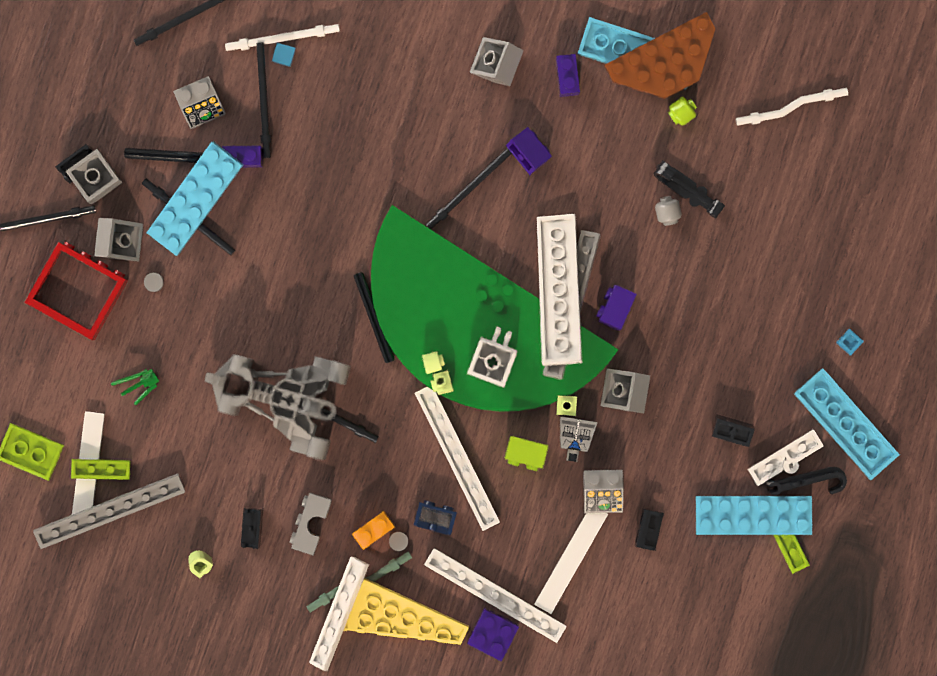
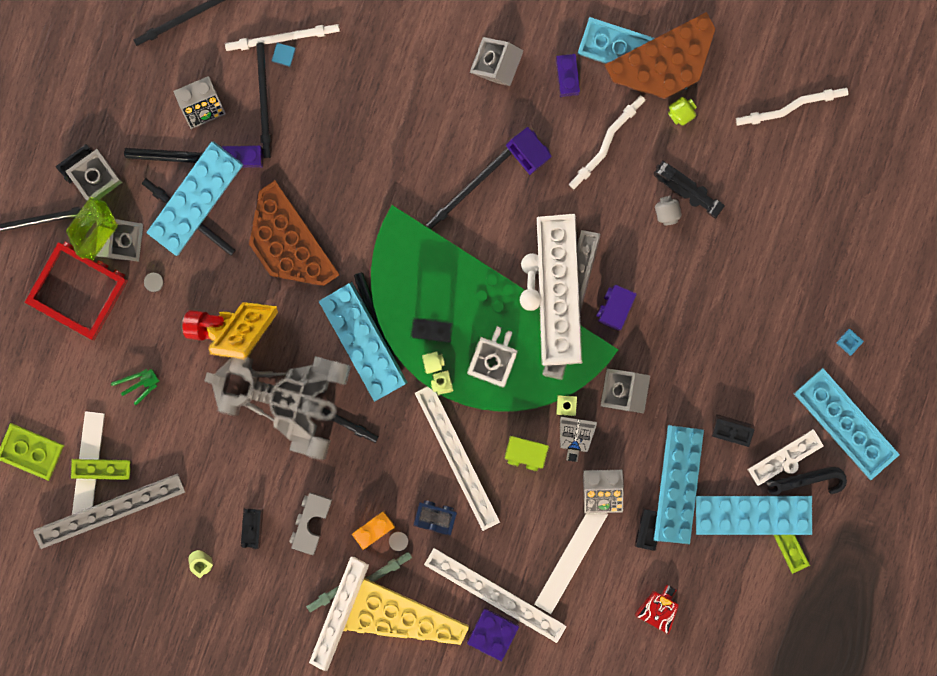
none -> clear neon green window [66,197,118,260]
none -> yellow plate [182,302,278,359]
none -> dark orange plate [249,180,340,286]
none -> medium azure plate [319,282,408,402]
none -> black window [411,318,454,343]
none -> white piece [520,253,541,311]
none -> white bar [568,95,645,190]
none -> red torso [635,585,679,634]
none -> medium azure plate [654,425,704,544]

